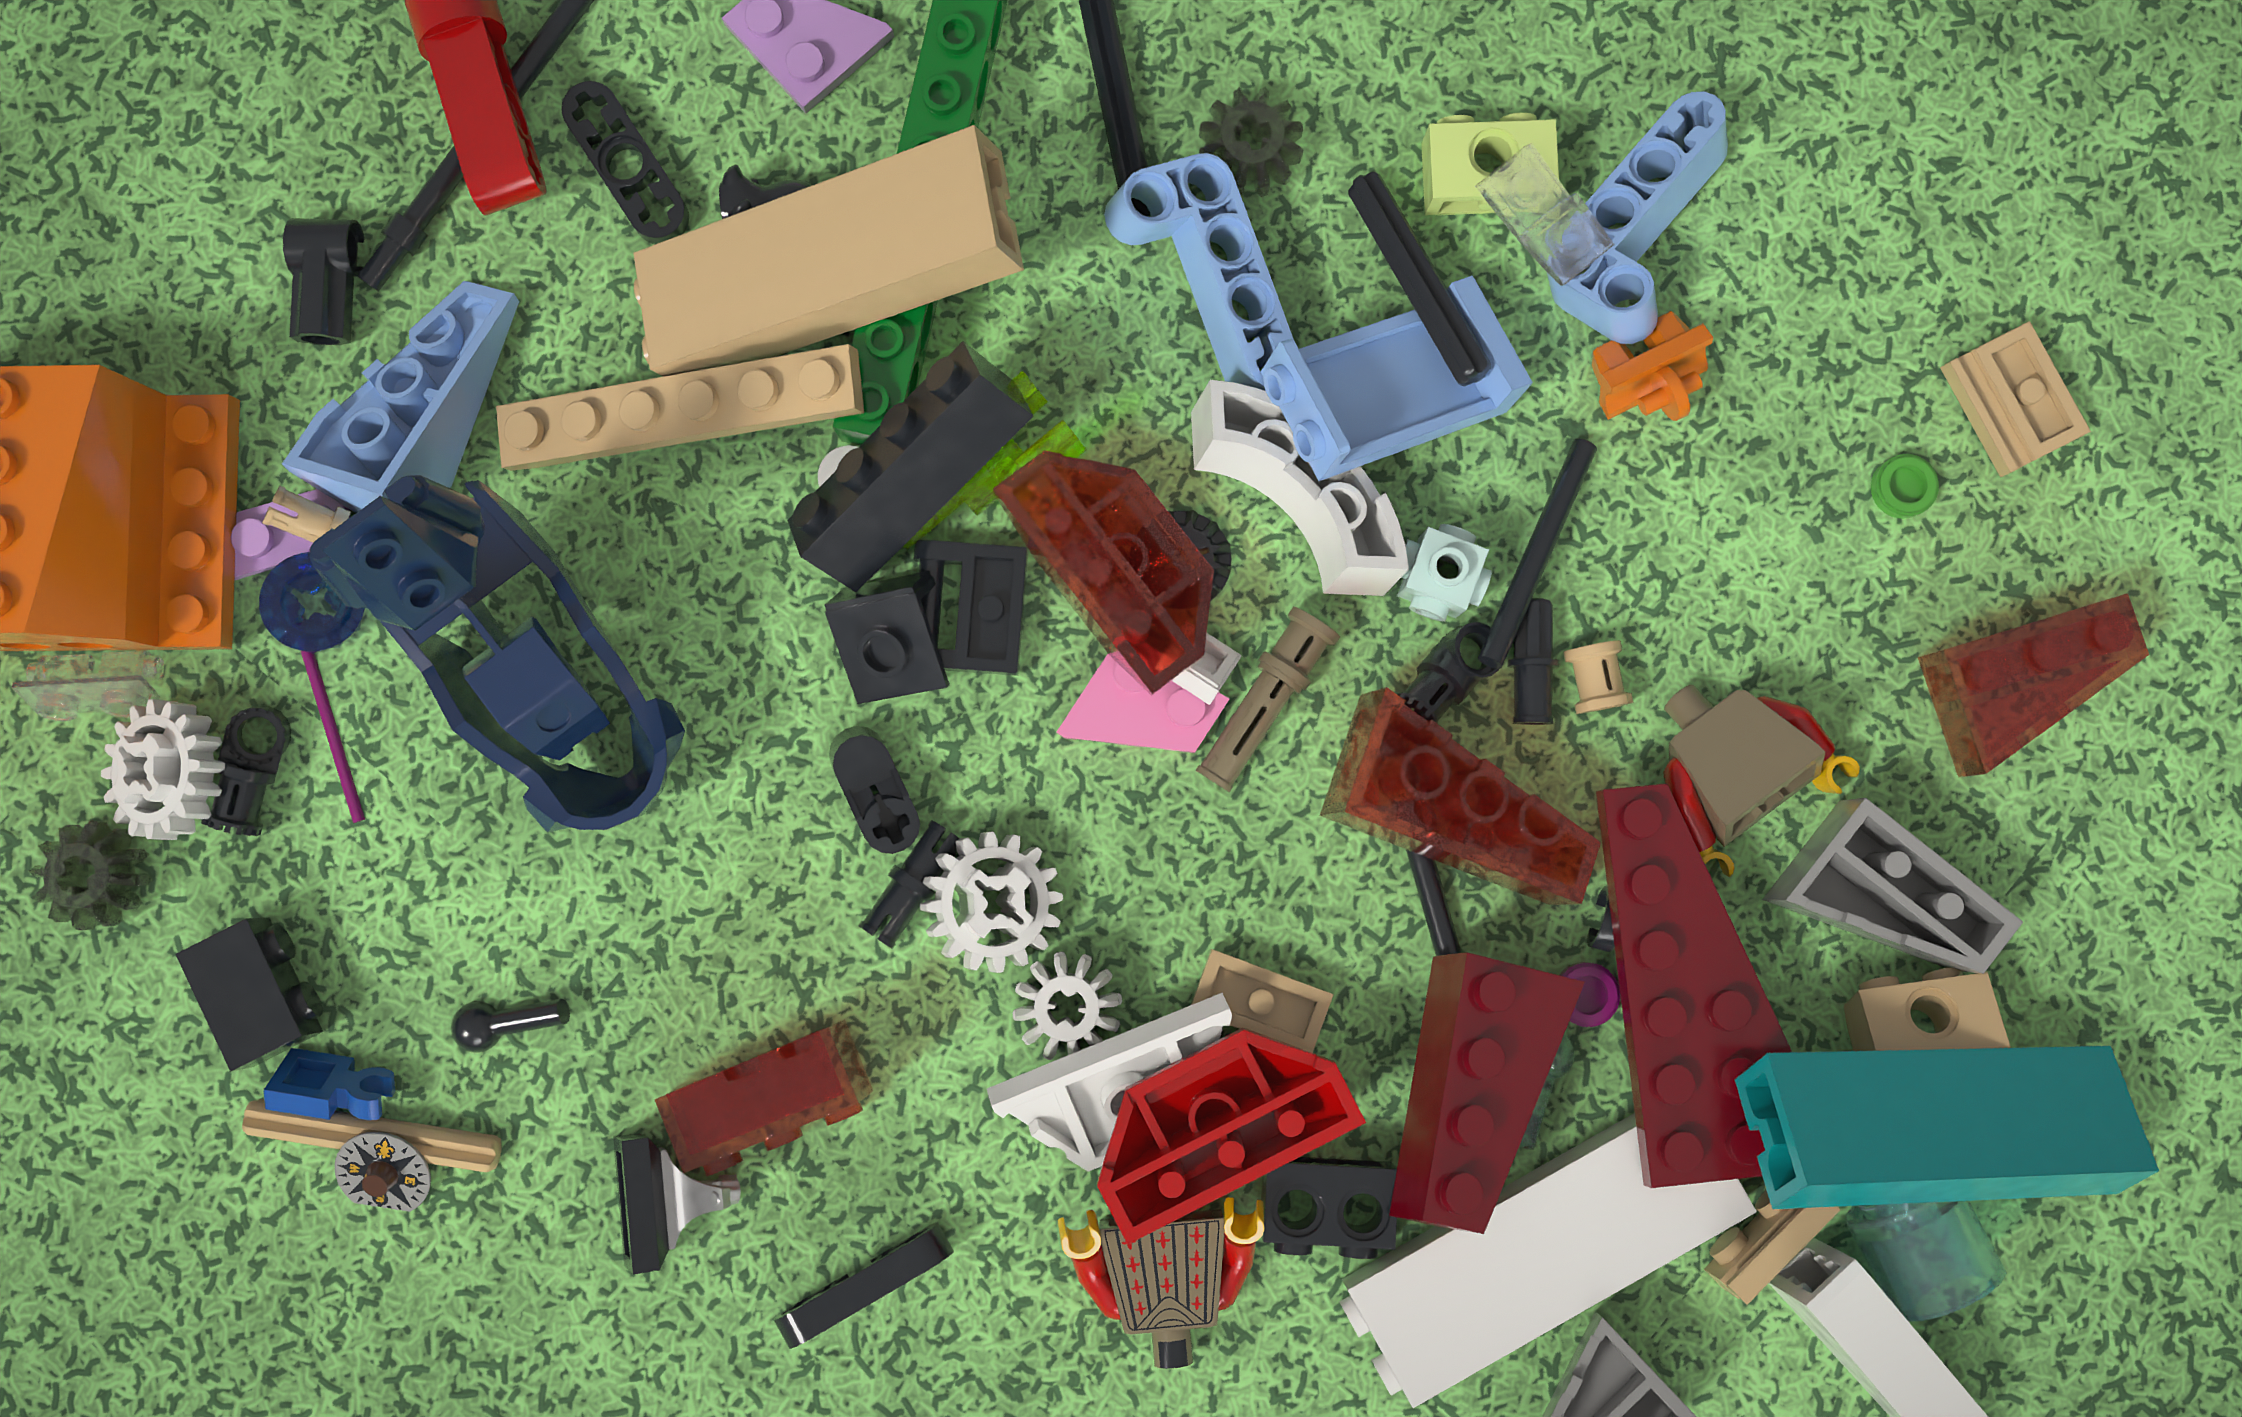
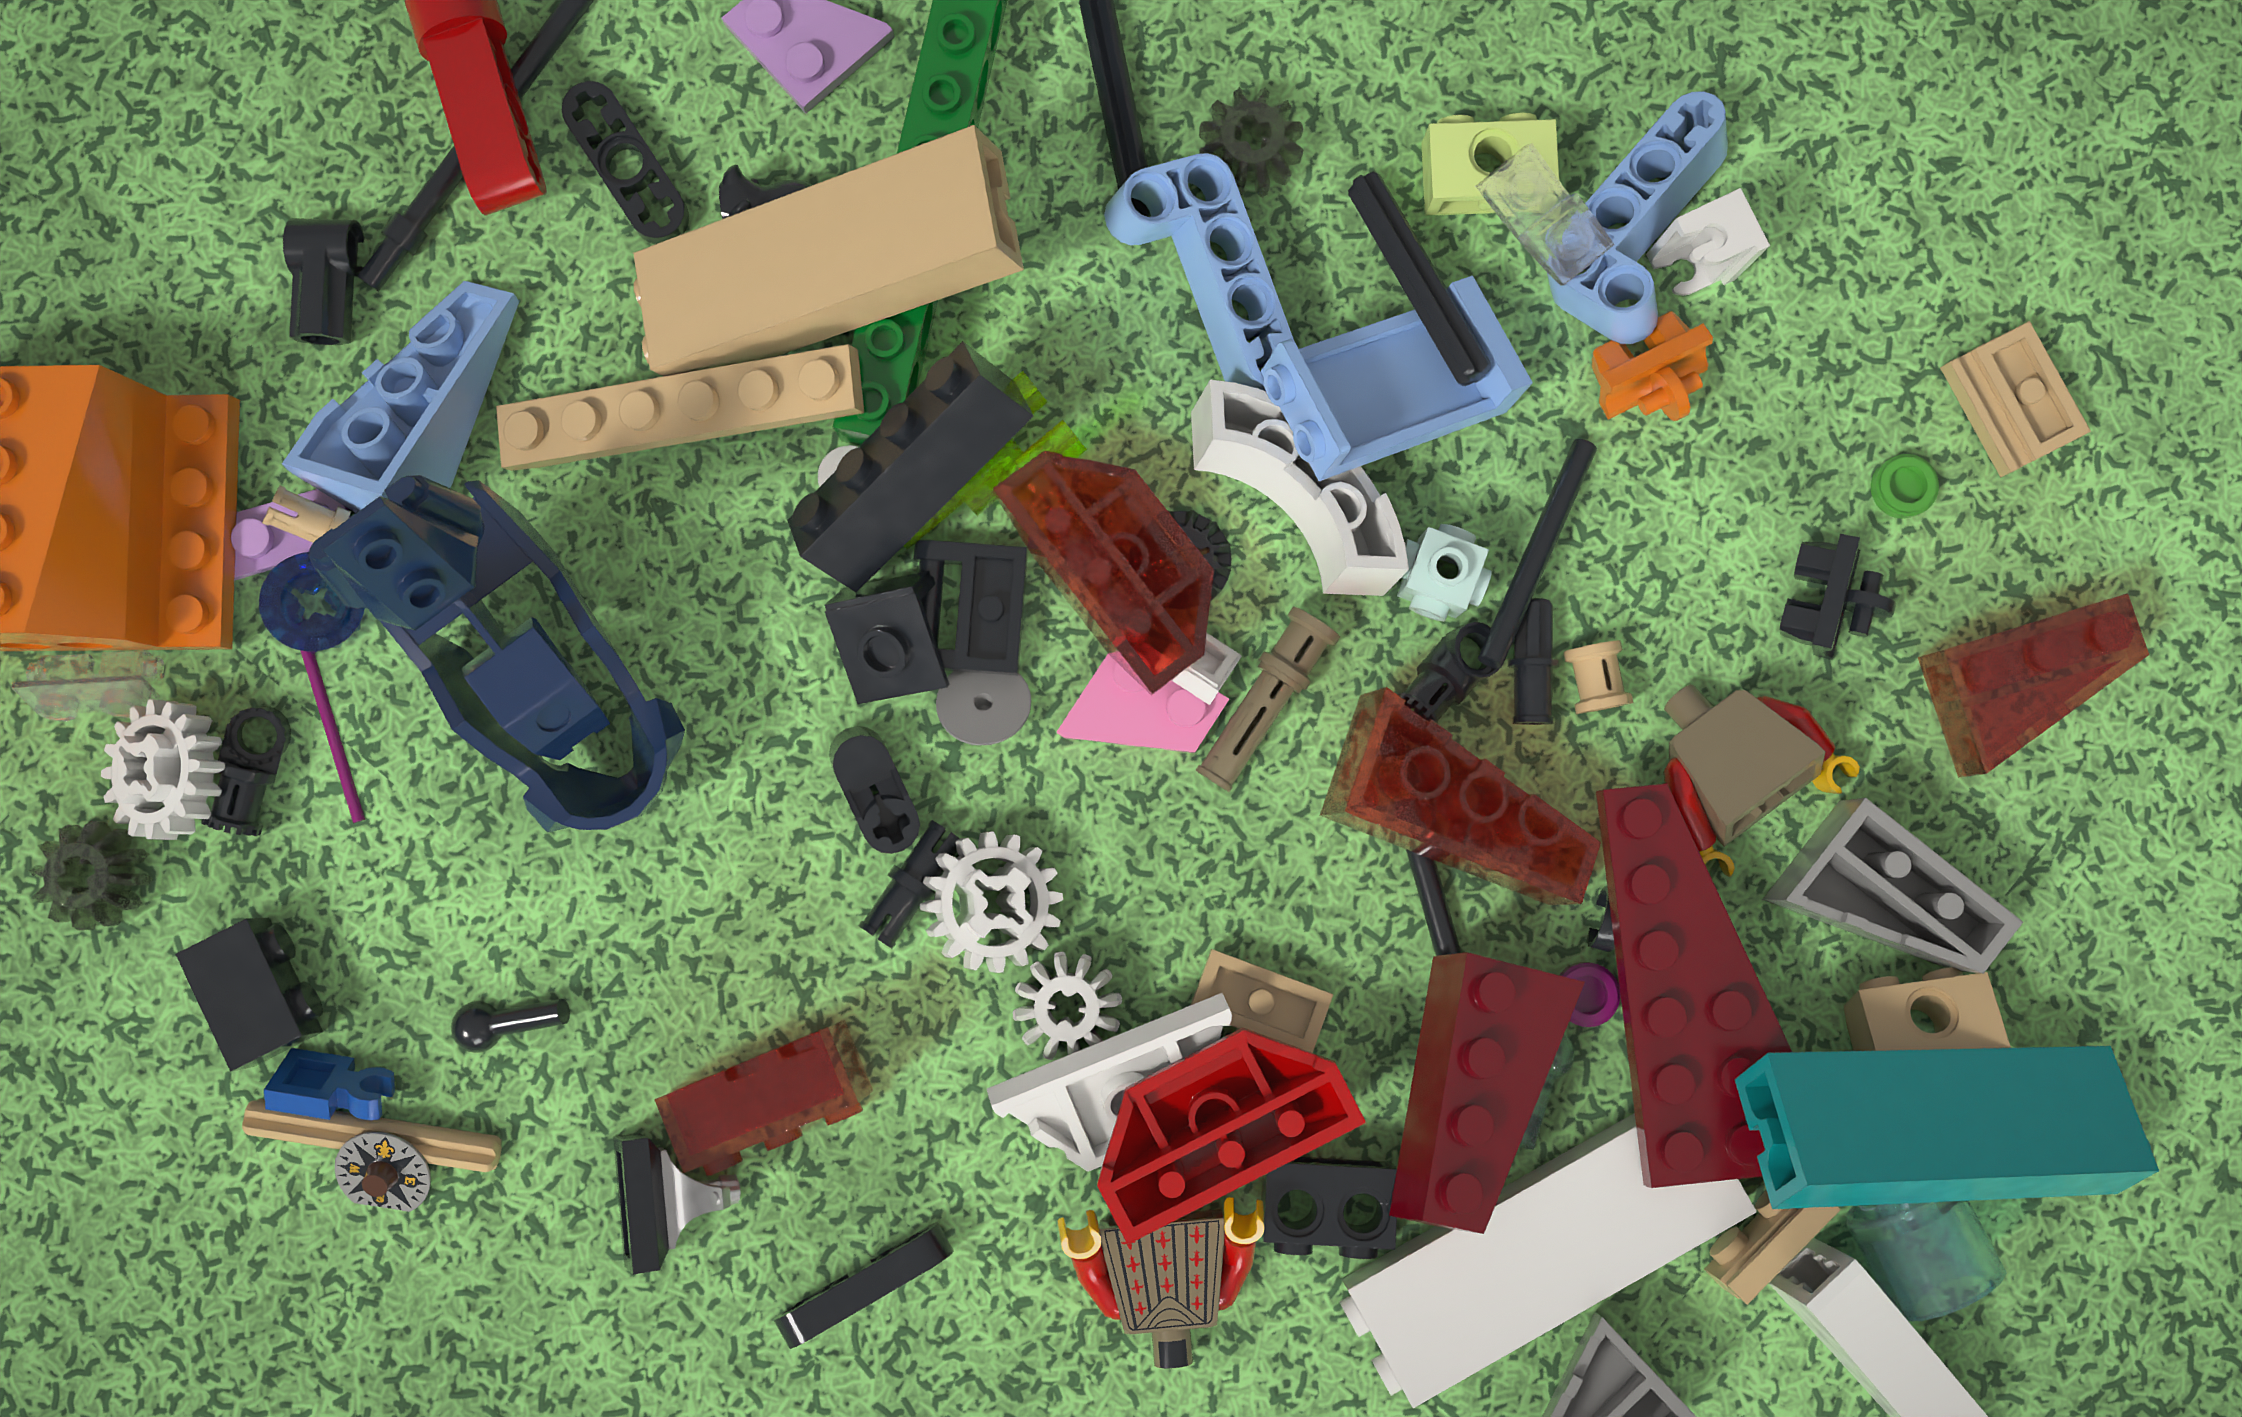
none -> light grey piece [936,671,1031,745]
none -> white hinge [1646,188,1770,296]
none -> black hips [1779,534,1896,660]

